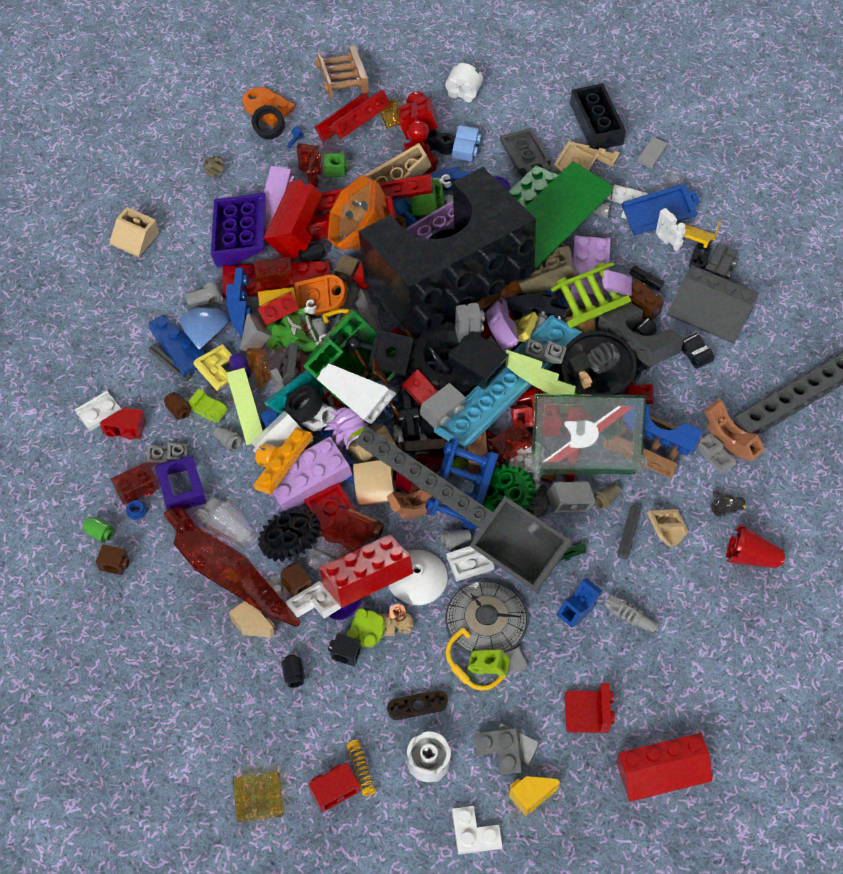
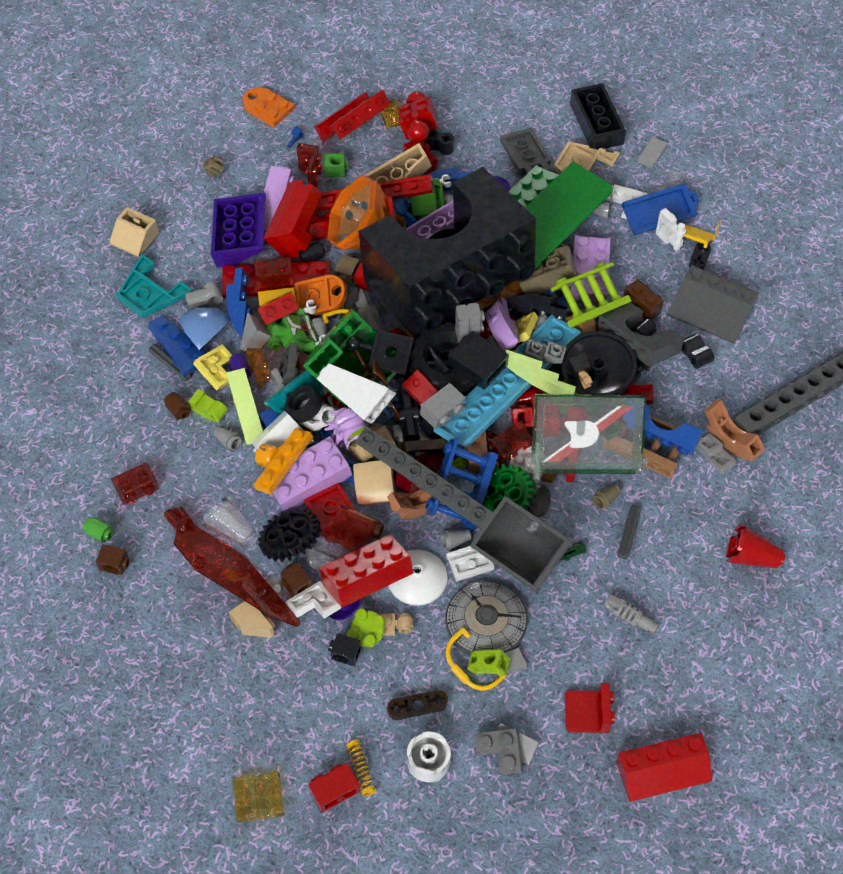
white plate [75,391,121,431] -> none
red slope [100,408,146,440] -> none
blue plate [126,500,146,520] -> none
light grey slope [146,442,187,466] -> none
dark purple panel [155,456,206,514] -> none
light grey pin [196,497,220,522] -> none
black tyre [251,105,285,139] -> none
black brick [281,655,305,688] -> none
medium nougat fence [315,46,369,99] -> none
pearl gold piece [388,598,406,622] -> none
white brick [445,63,483,103] -> none
light blue brick [452,125,481,162] -> none
white plate [452,806,502,854] -> none
yellow slope [509,776,560,816] -> none
light grey brick [547,481,596,513] -> none
blue brick [556,578,602,628] -> none
dark grey gear [587,342,620,374] -> none
lavender slope [602,270,632,296] -> none
black axle [629,266,665,291] -> none
tan slope [647,509,689,547] -> none
dark grey brick [705,243,739,280] -> none
clear smoke animal [710,490,746,517] -> none
none -> teal wing [116,254,193,318]

